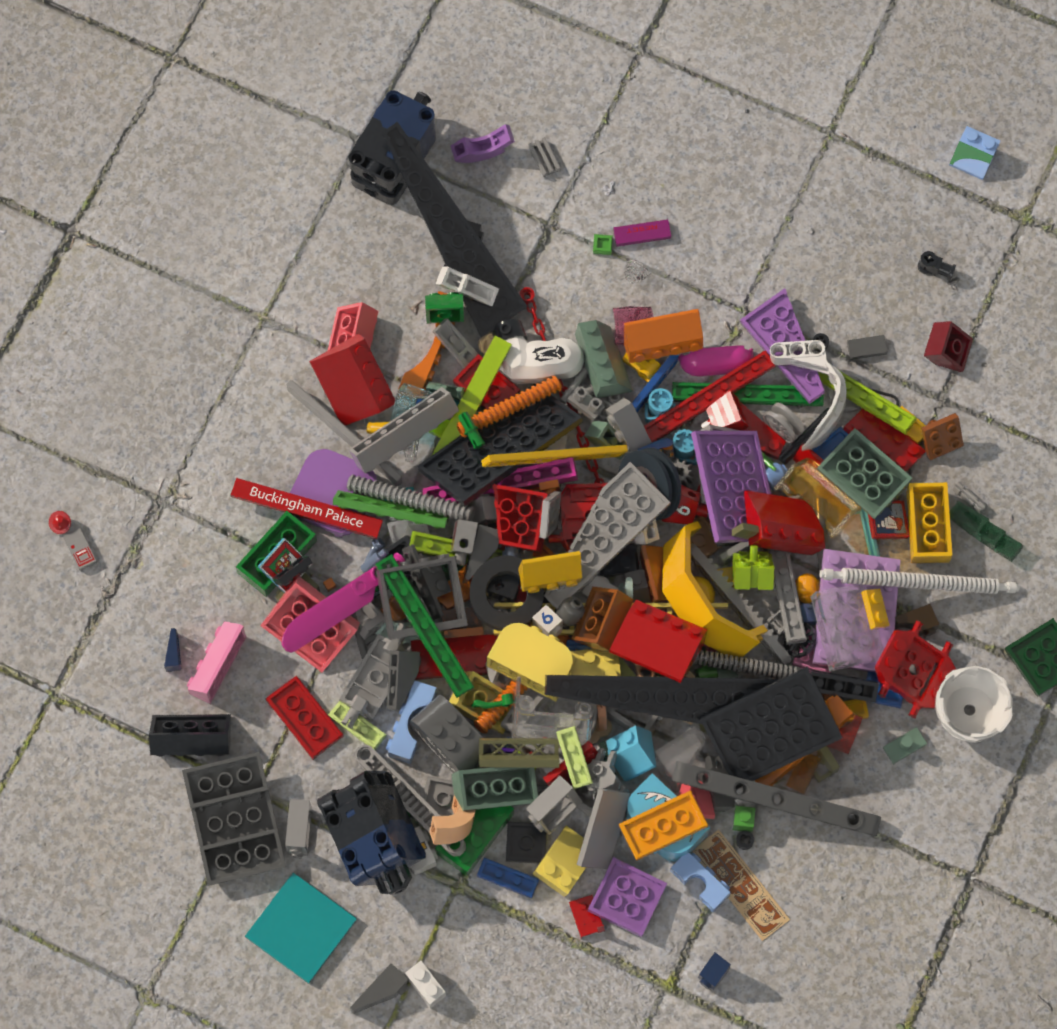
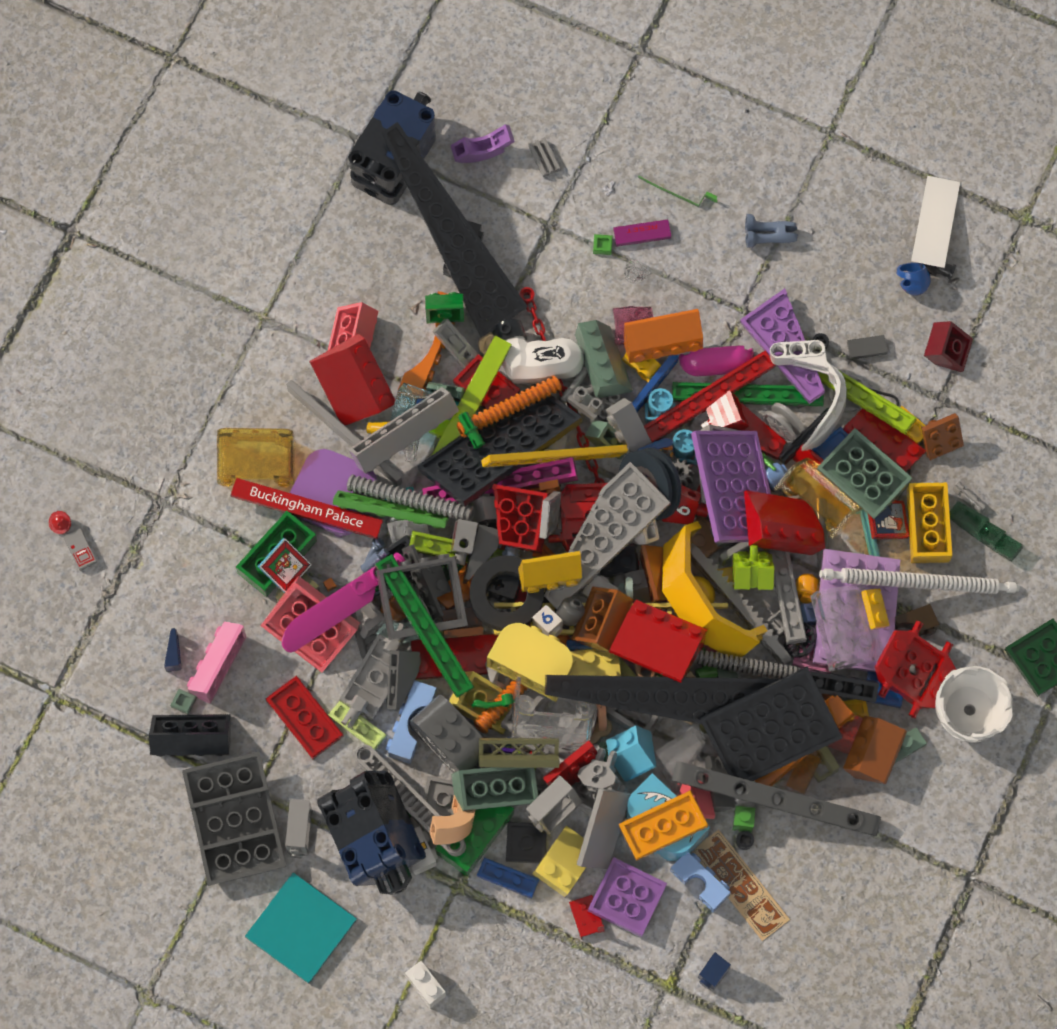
black plate [272,555,313,586] -> none
dark grey slope [350,963,409,1014] -> none
white slope [436,267,499,306] -> none
yellowish green tile [556,726,593,789] -> none
olive tile [732,523,759,539] -> none
light blue slope [949,126,1000,180] -> none
none -> sand green tile [170,689,197,715]
none -> clear yellow windscreen [217,428,296,487]
none -> bright green piece [638,175,718,207]
none -> sand blue piece [745,214,798,248]
none -> dark orange slope [843,716,907,784]
none -> blue helmet [896,263,931,296]
none -> white sticker [911,176,960,268]

